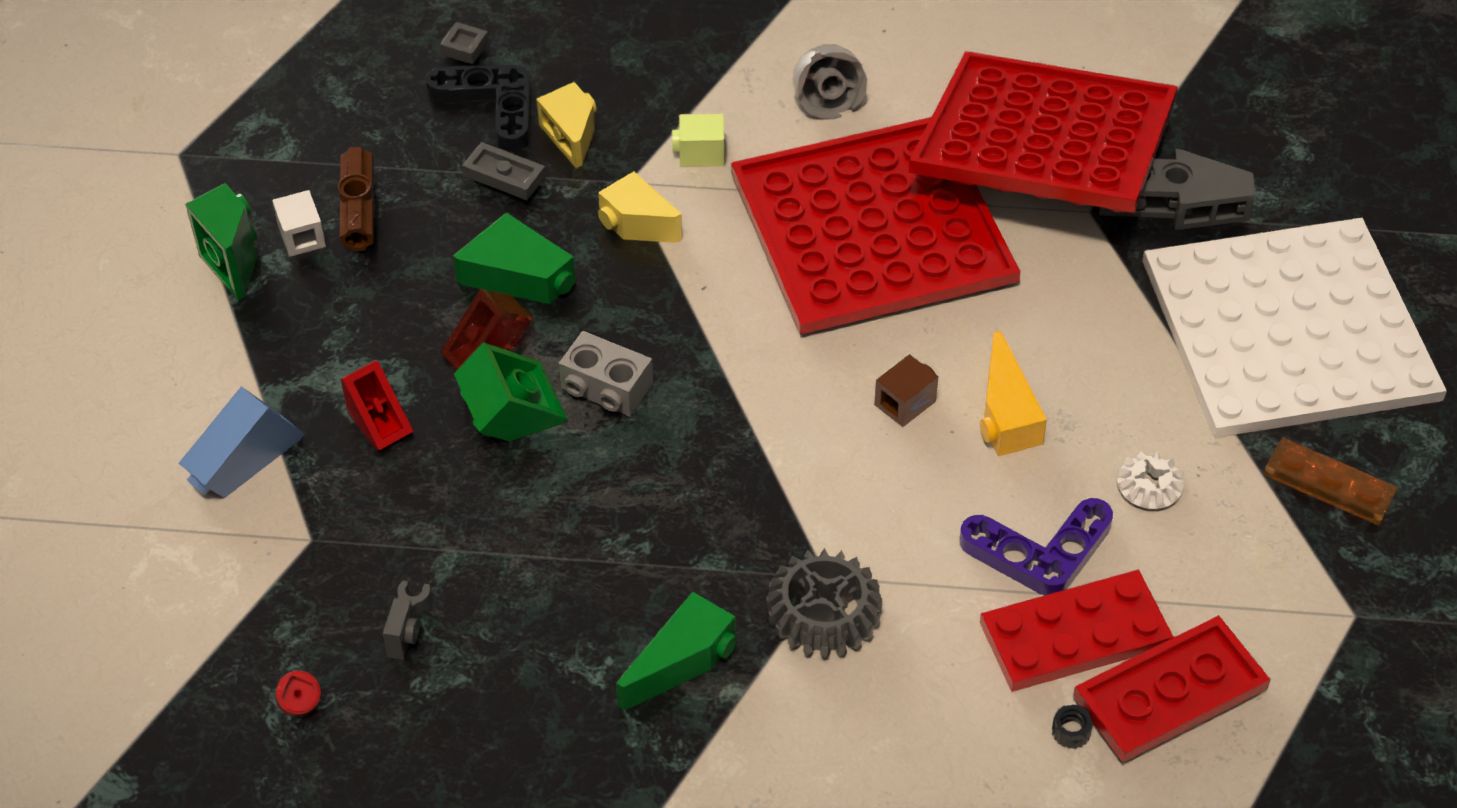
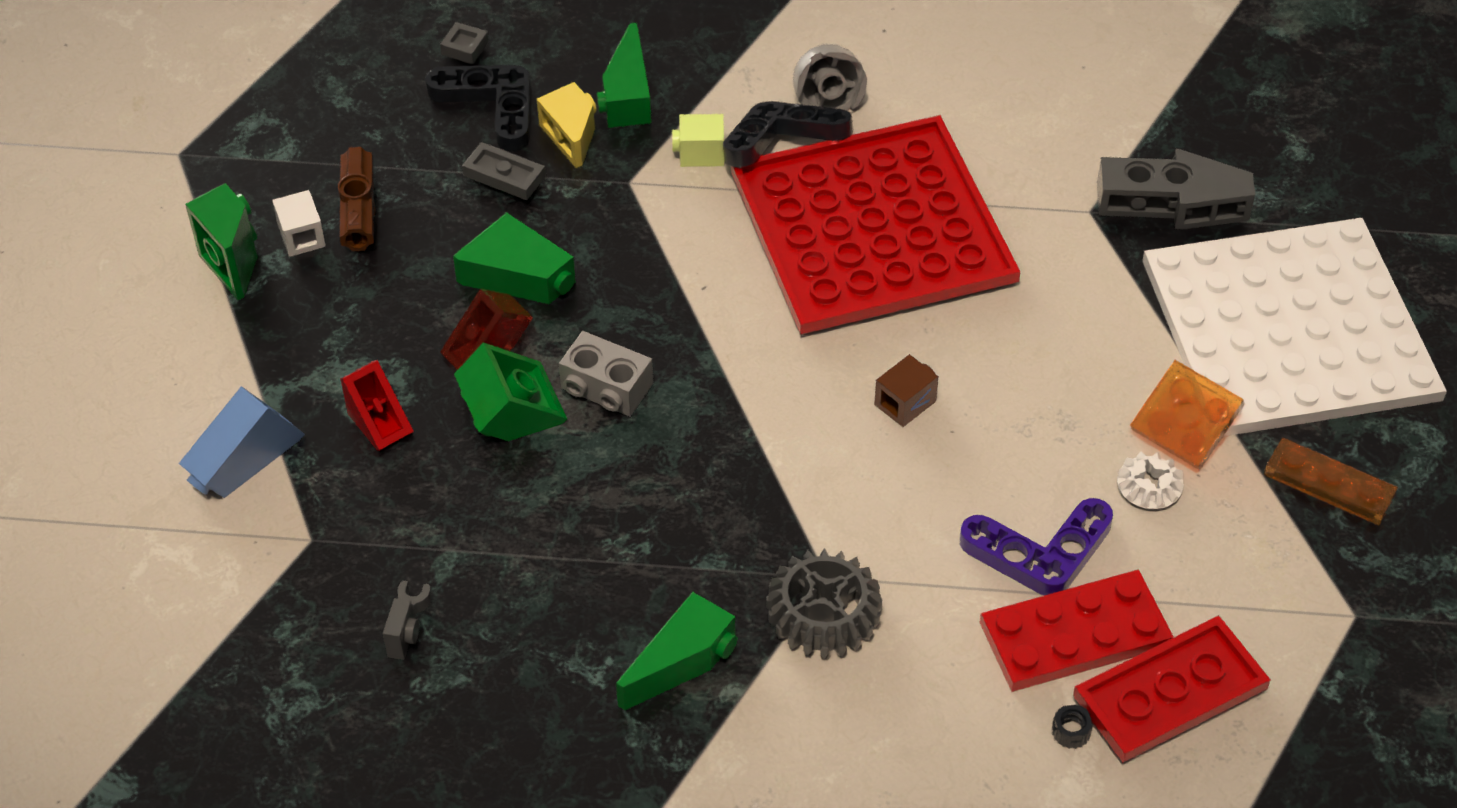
red tile [275,671,321,717] -> none
light yellow slope [598,172,682,243] -> none
red plate [909,51,1178,213] -> none
yellow slope [980,331,1047,456] -> none
none -> green slope [597,23,651,128]
none -> black beam [723,101,853,167]
none -> clear orange plate [1130,360,1245,470]

